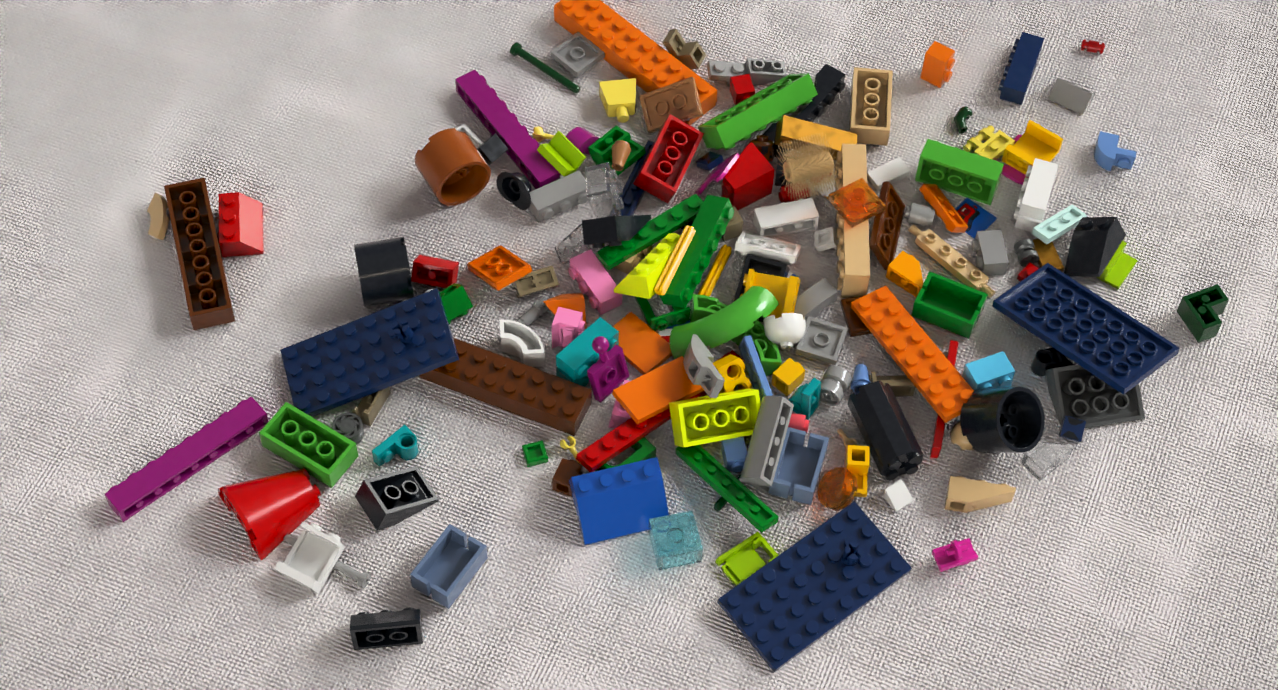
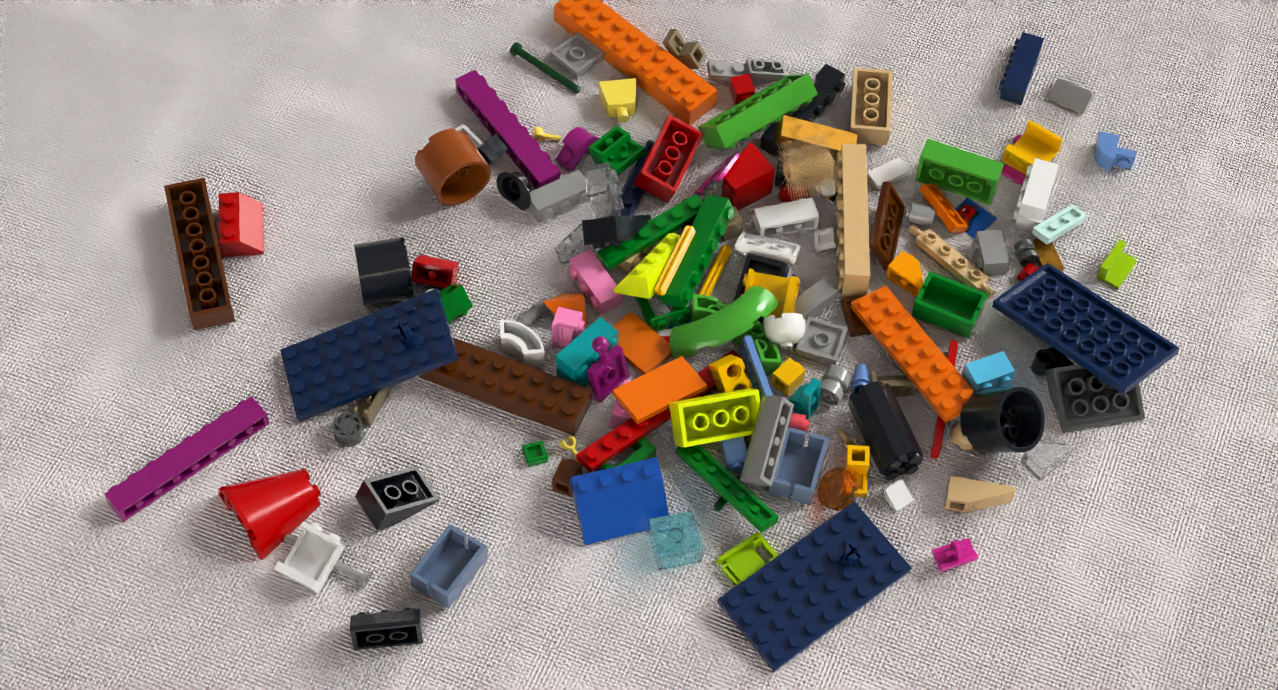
tan tile [147,193,169,241] -> none
bright green brick [259,402,358,488] -> none
teal plate [372,425,419,467] -> none
orange tile [467,245,532,291] -> none
dark tan hinge [511,265,559,298] -> none
lime panel [537,131,586,177] -> none
medium nougat cone [612,140,631,171] -> none
medium nougat tile [639,77,703,134] -> none
light grey slope [683,334,725,398] -> none
dark blue tile [695,151,724,171] -> none
reddish brown head [749,135,775,162] -> none
clear orange plate [828,178,886,228] -> none
orange brick [920,41,955,88] -> none
dark green arm [954,106,973,133] -> none
light yellow plate [963,125,1015,160] -> none
dark blue tile [1059,415,1086,442] -> none
black slope [1064,217,1126,277] -> none
red piece [1081,39,1105,54] -> none
dark green brick [1177,284,1229,343] -> none

